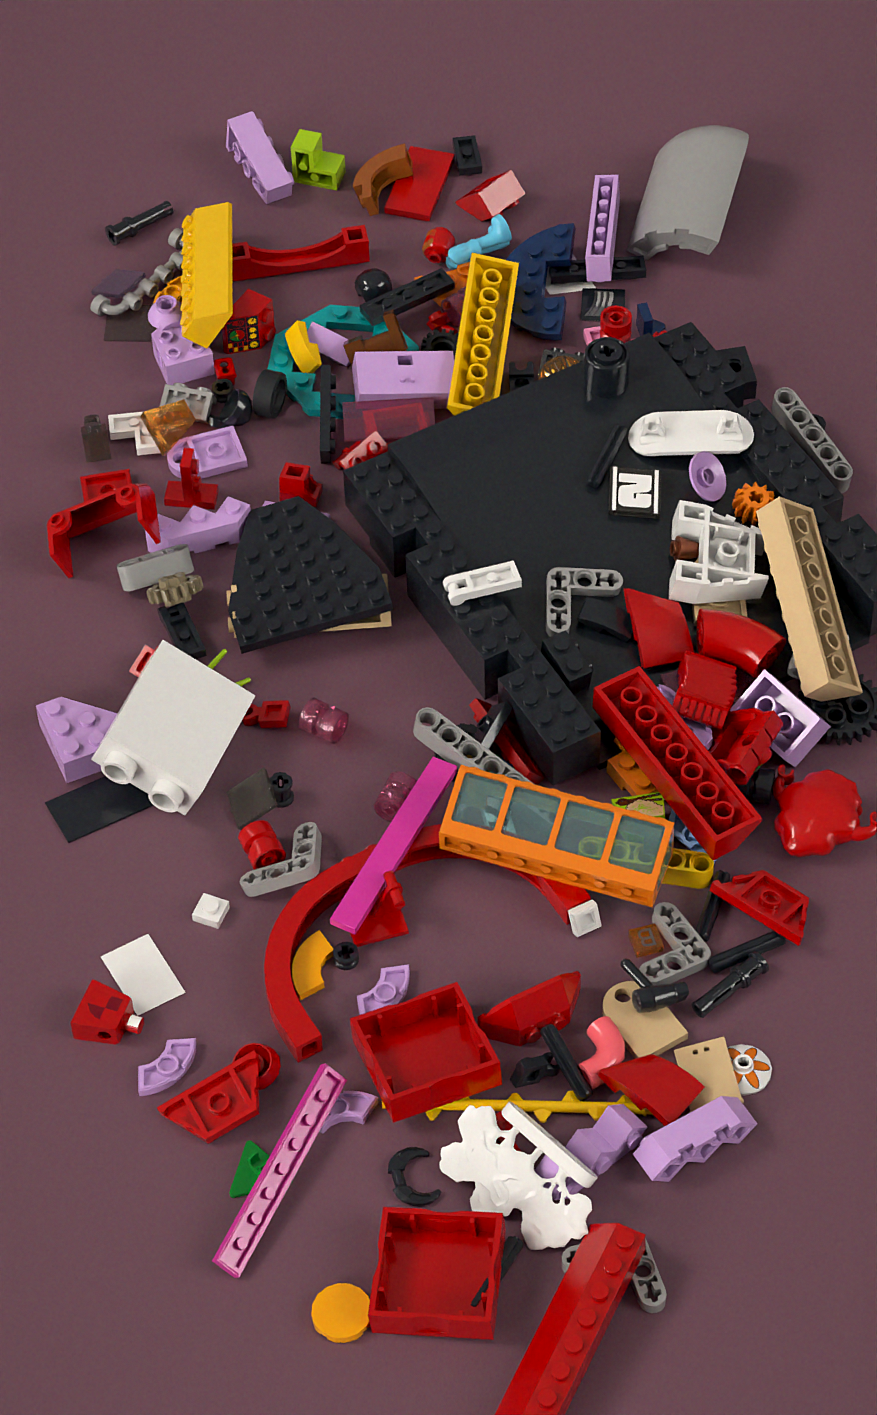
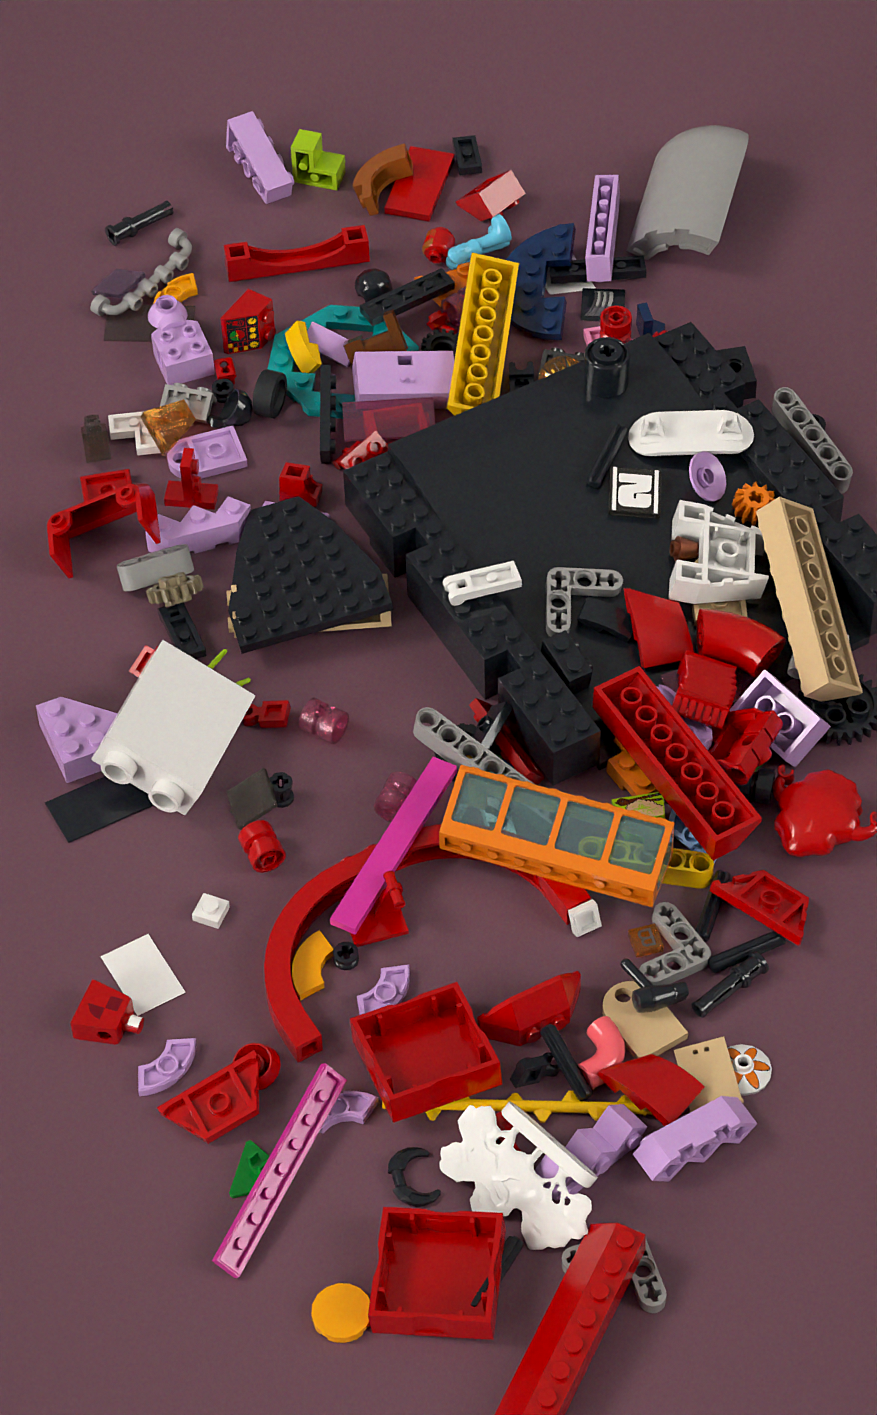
yellow slope [180,202,233,349] -> none
light grey beam [240,822,322,897] -> none

